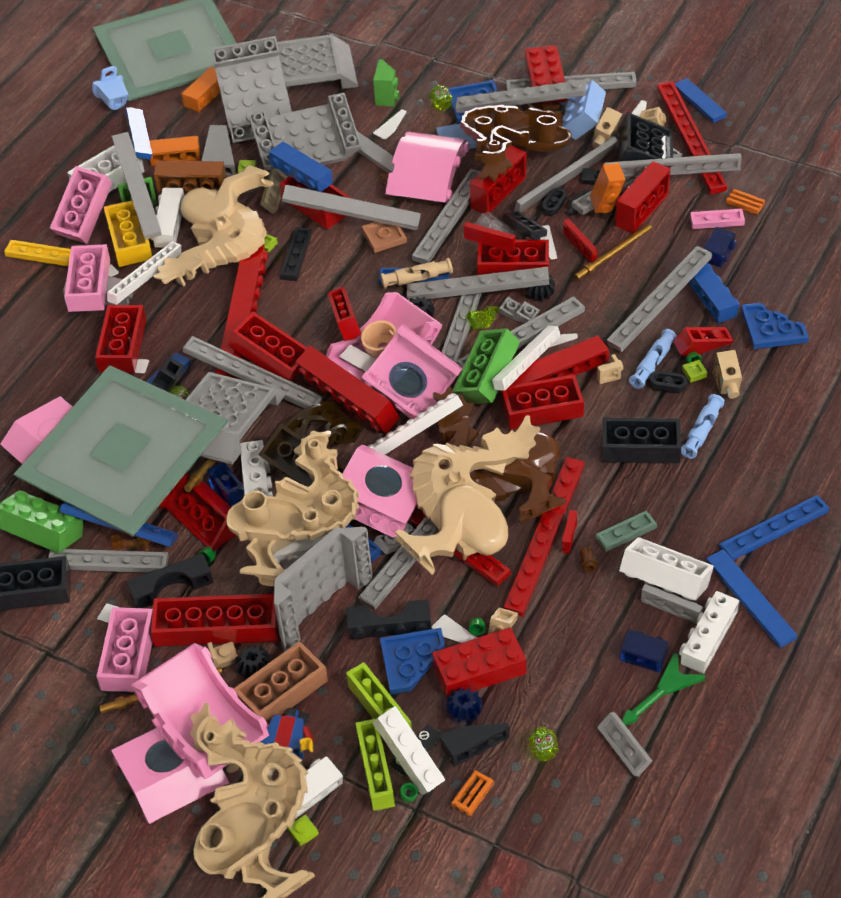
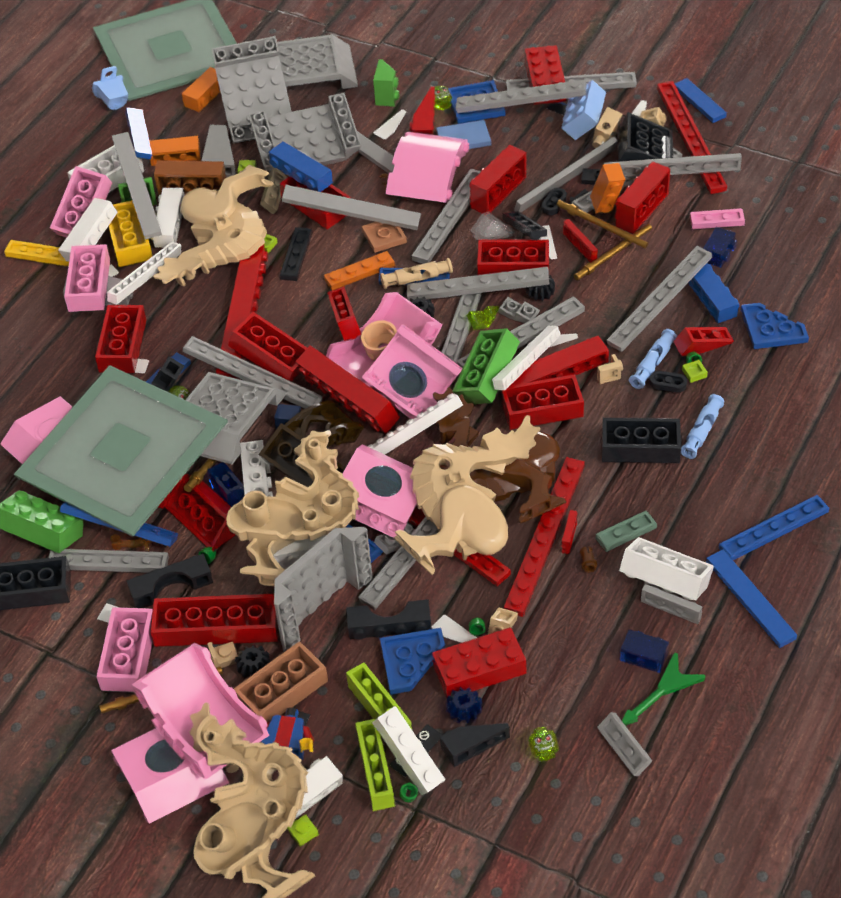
white sticker [339,345,376,371] -> none
orange tile [451,770,494,817] -> none
reddish brown animal [460,102,571,182] -> none
red tile [464,222,515,252] -> none
white brick [679,591,739,674] -> none
tan torso [713,350,742,398] -> none
orange tile [726,189,765,215] -> none
none -> white brick [58,198,118,262]
none -> dark blue brick [274,404,301,429]
none -> orange plate [324,251,395,291]
none -> red slope [410,87,435,135]
none -> pearl gold bar [557,200,648,249]

